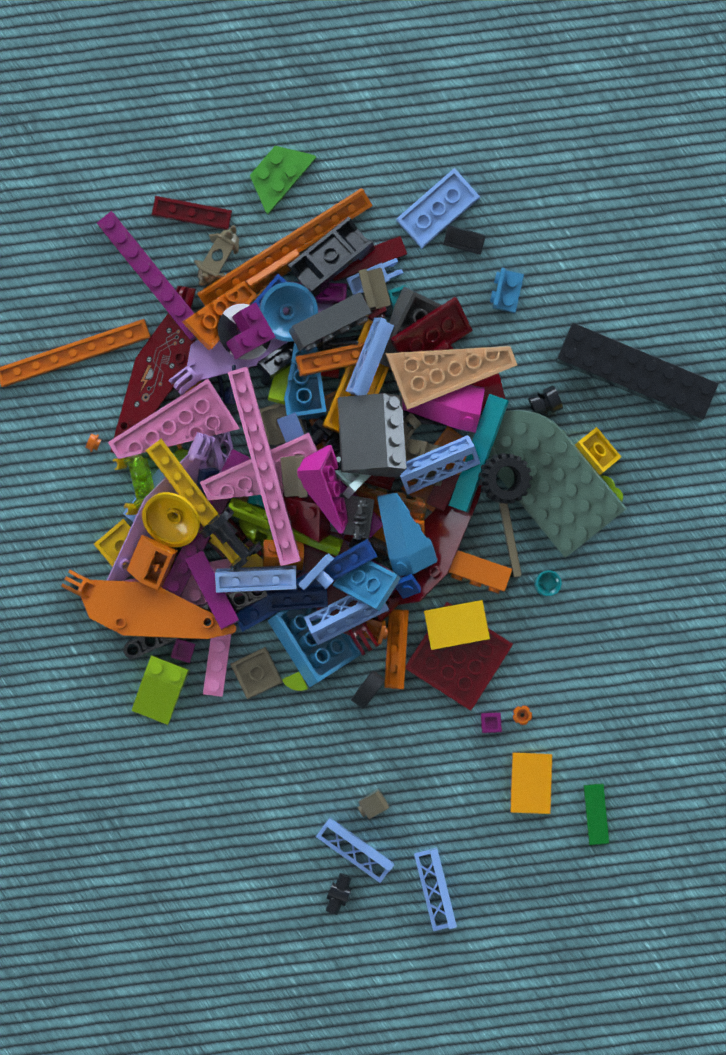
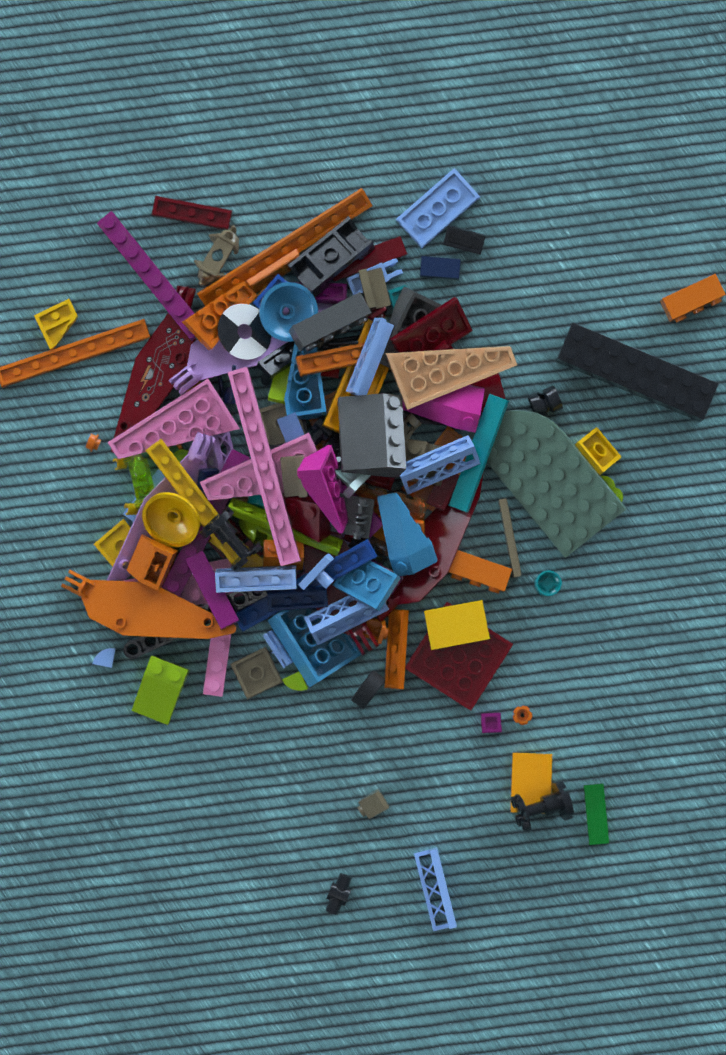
magenta plate [171,639,196,663] -> none
magenta brick [226,302,275,360] -> none
bright green wing [250,146,317,215] -> none
light blue fence [316,817,394,883] -> none
blue plate [395,574,421,599] -> none
black tyre [478,453,532,504] -> none
dark azure bracket [490,268,524,313] -> none
none -> yellow wing [34,299,78,350]
none -> light blue tile [92,648,116,668]
none -> light blue axle [263,630,293,668]
none -> dark blue tile [420,256,461,280]
none -> black piece [511,780,574,833]
none -> orange brick [660,274,726,323]

